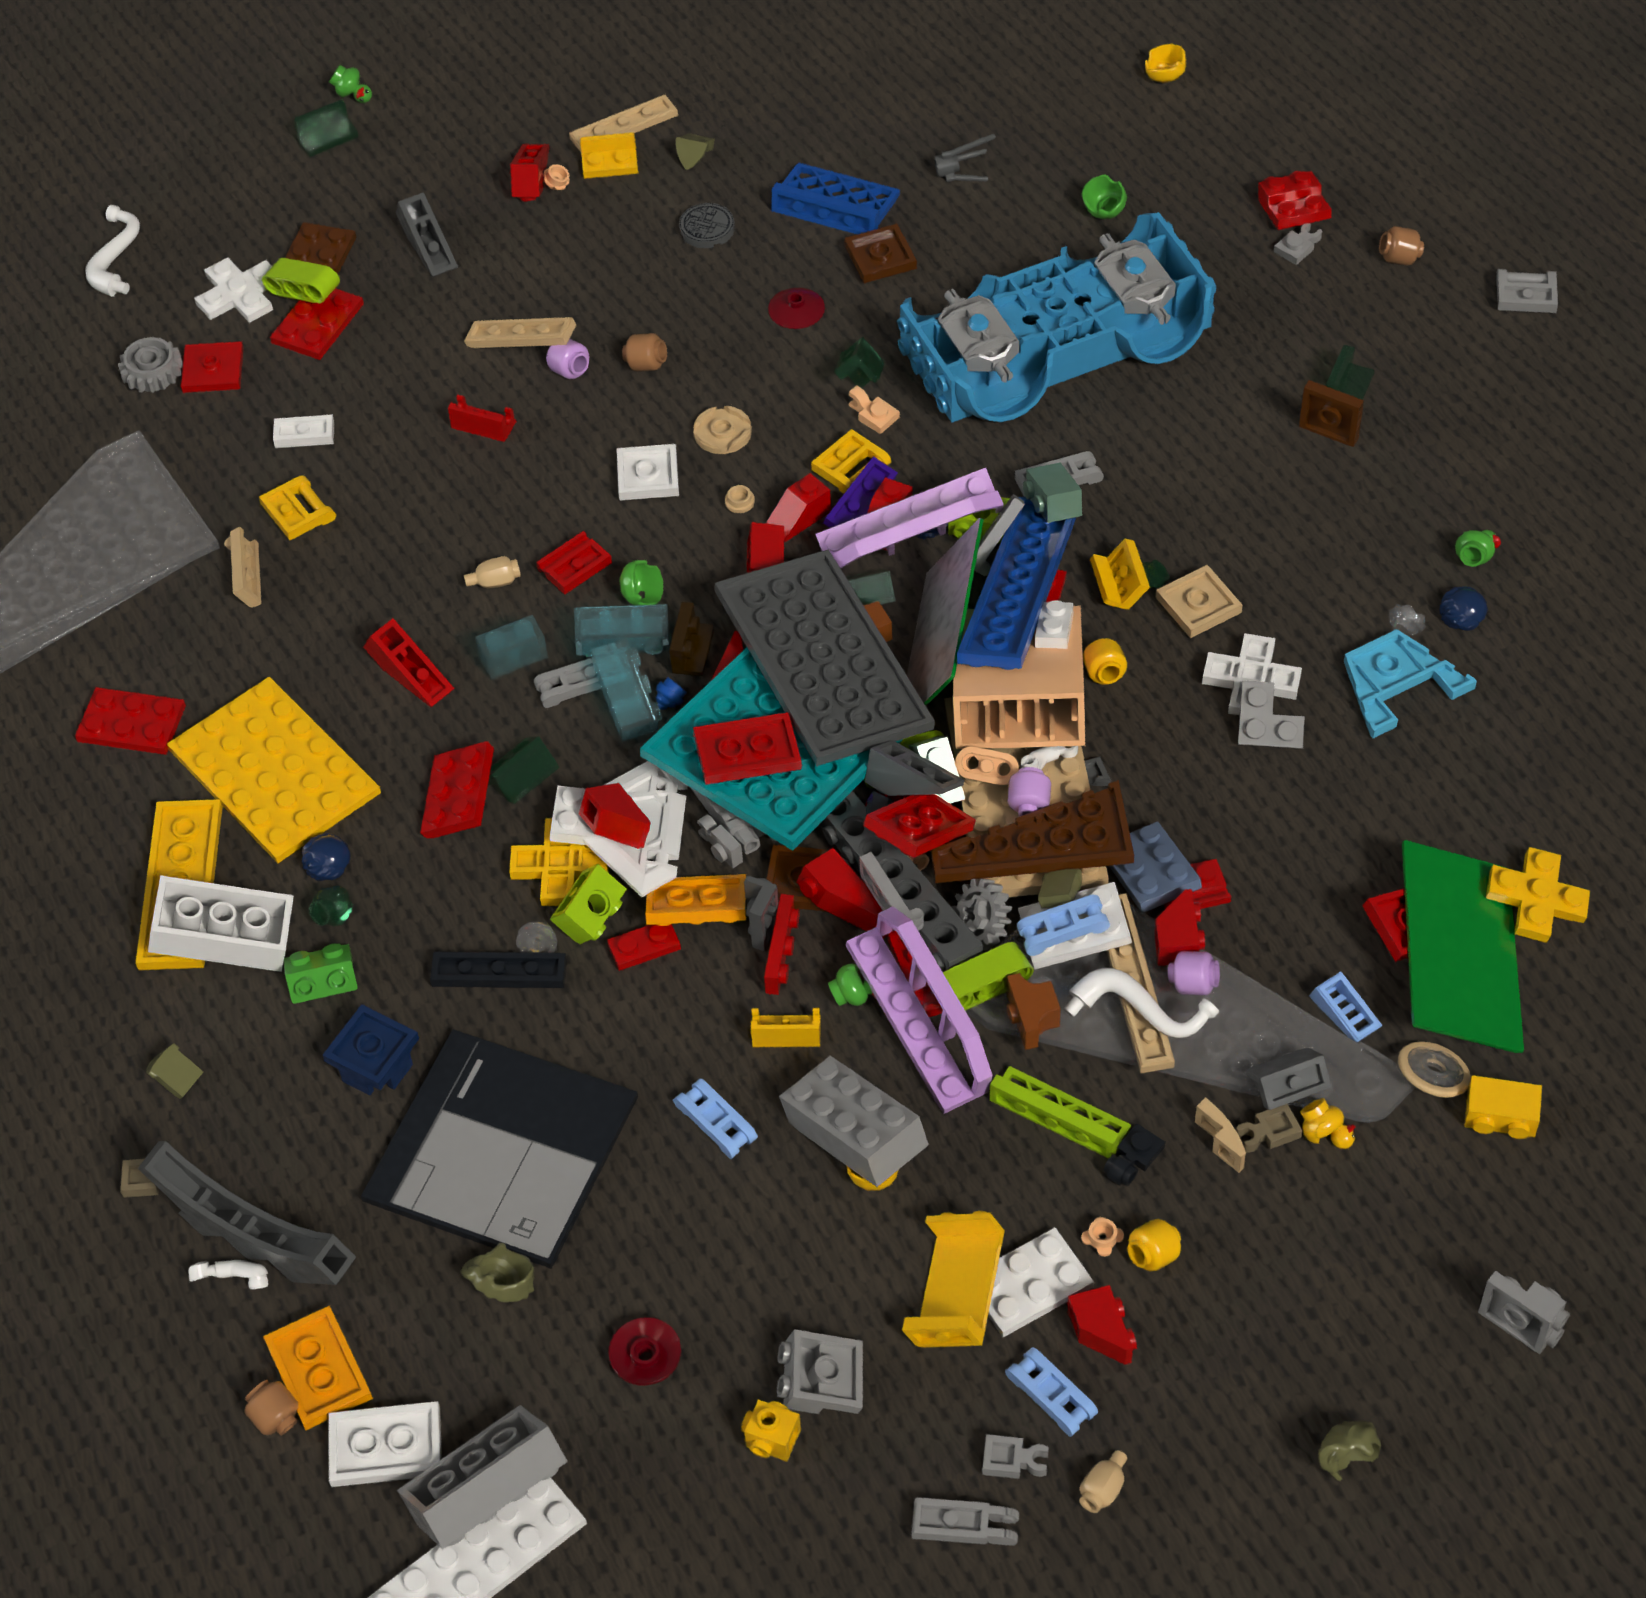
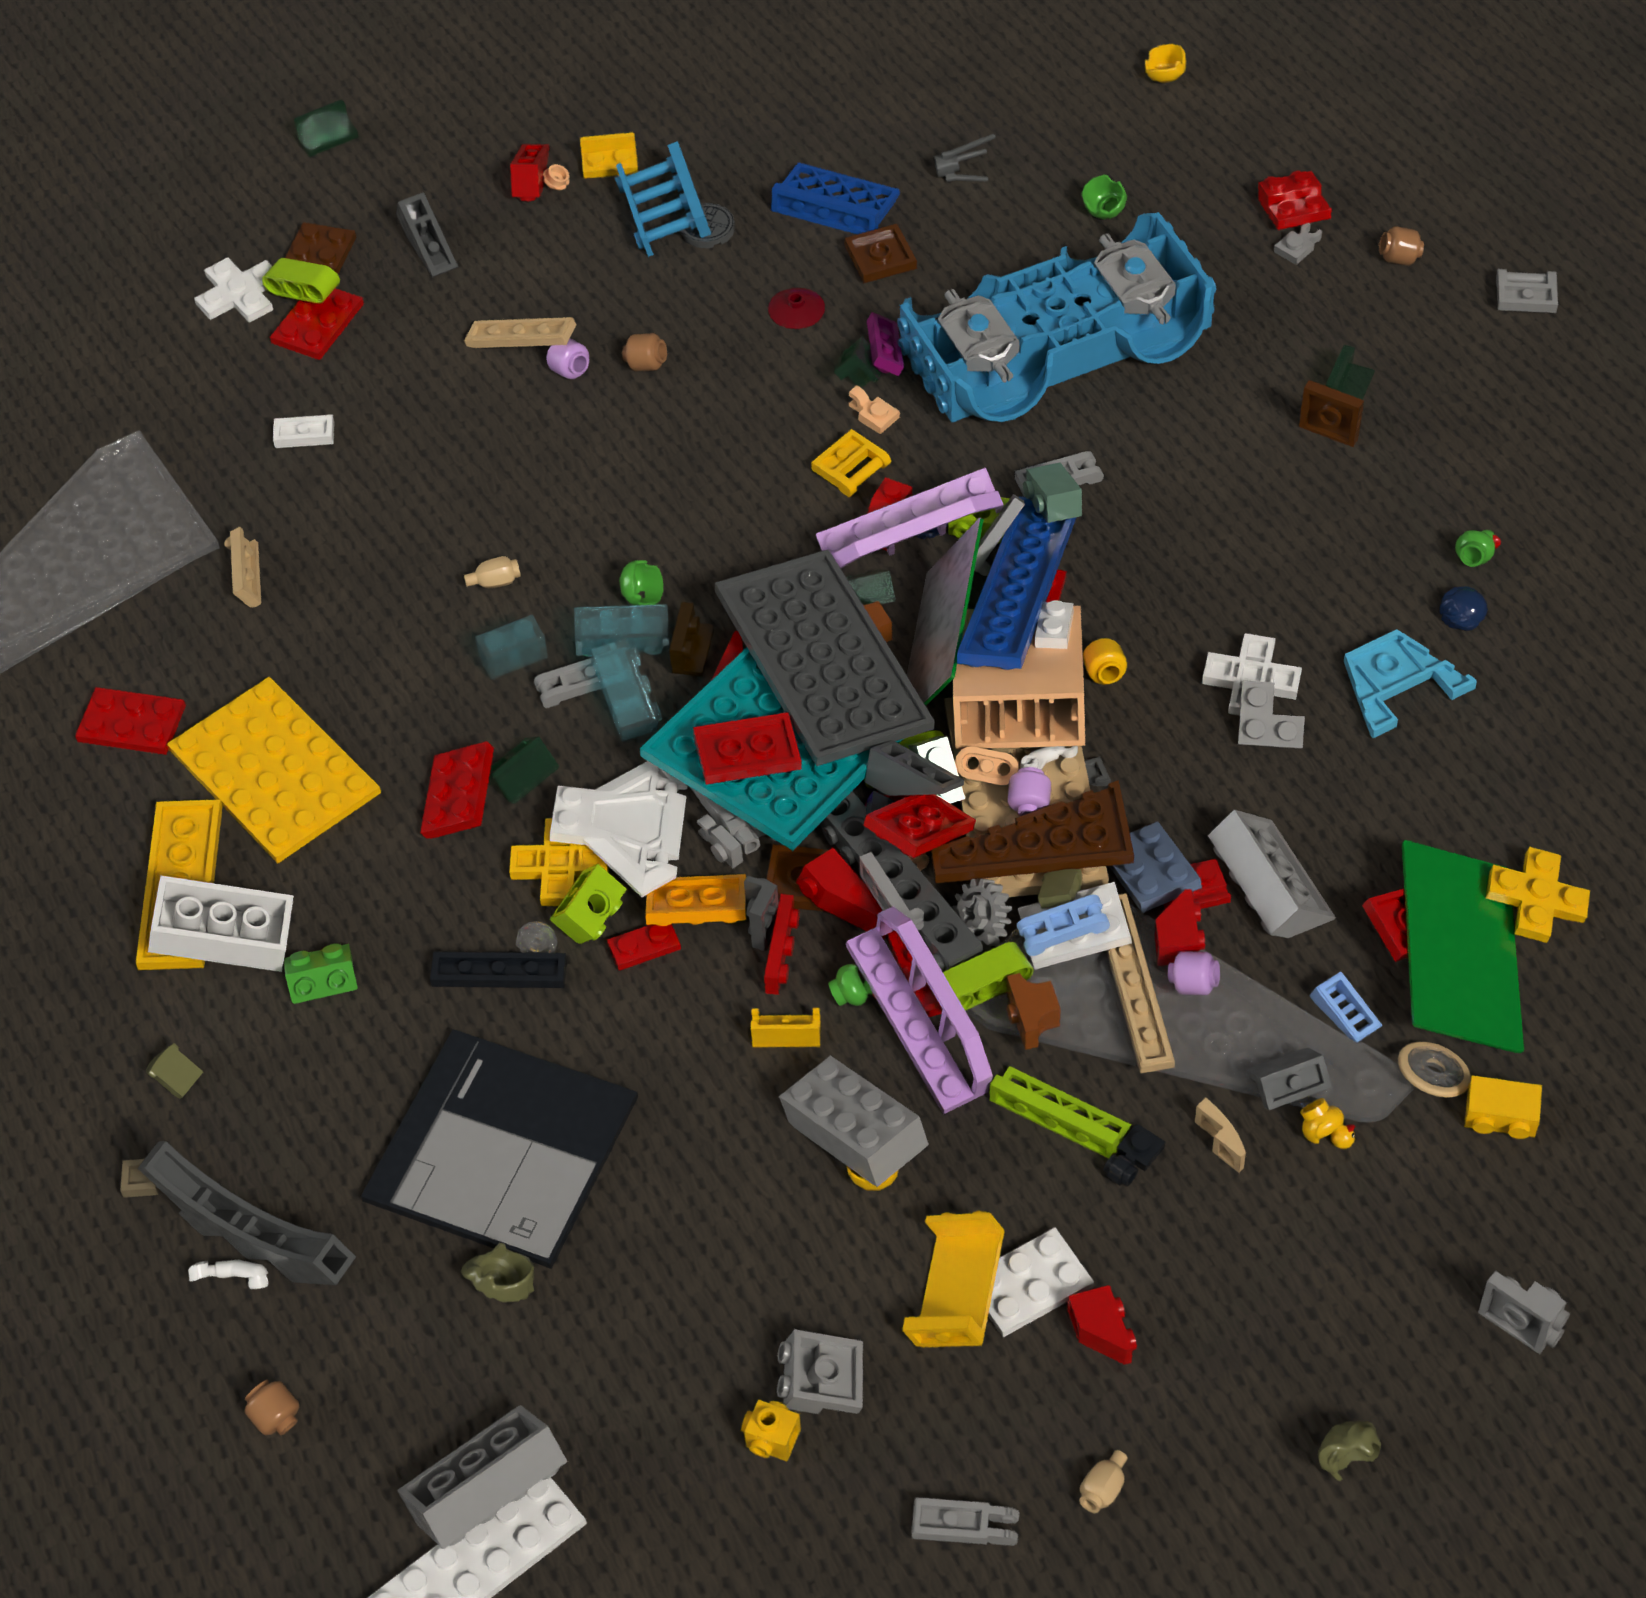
white animal [86,205,140,296] -> none
light grey gear [118,337,183,393] -> none
red plate [181,341,244,393] -> none
yellow plate [259,475,336,540] -> none
light orange plate [263,1305,373,1431] -> none
dark blue hair [301,833,351,881] -> none
clear green animal [309,885,353,927] -> none
dark blue panel [323,1004,419,1096] -> none
bright green animal [329,65,372,103] -> none
white plate [329,1401,442,1487] -> none
red slope [363,618,454,707] -> none
red hinge [448,394,517,442] -> none
red plate [536,531,612,595] -> none
tan tile [569,95,678,154] -> none
red slope [579,783,651,849] -> none
dark red dish [609,1317,681,1386] -> none
white plate [617,444,679,501] -> none
blue plate [656,677,687,710] -> none
light blue plate [673,1078,758,1159] -> none
olive tile [675,133,715,170] -> none
tan tile [693,406,752,454] -> none
tan plate [725,485,755,513] -> none
red hinge [746,522,784,573] -> none
red slope [766,473,831,542] -> none
dark purple plate [823,456,898,528] -> none
light grey plate [982,1434,1049,1479] -> none
light blue plate [1005,1347,1098,1437] -> none
white animal [1063,968,1219,1038] -> none
light nougat plate [1081,1217,1124,1257] -> none
yellow bracket [1090,538,1150,610] -> none
yellow head [1127,1219,1181,1272] -> none
clear green plate [1143,559,1169,589] -> none
tan plate [1156,565,1243,638] -> none
dark tan plate [1236,1104,1302,1153] -> none
clear plate [1389,603,1426,637] -> none
none -> dark azure fence [615,141,711,256]
none -> magenta plate [867,312,904,376]
none -> light grey slope [1208,810,1336,938]

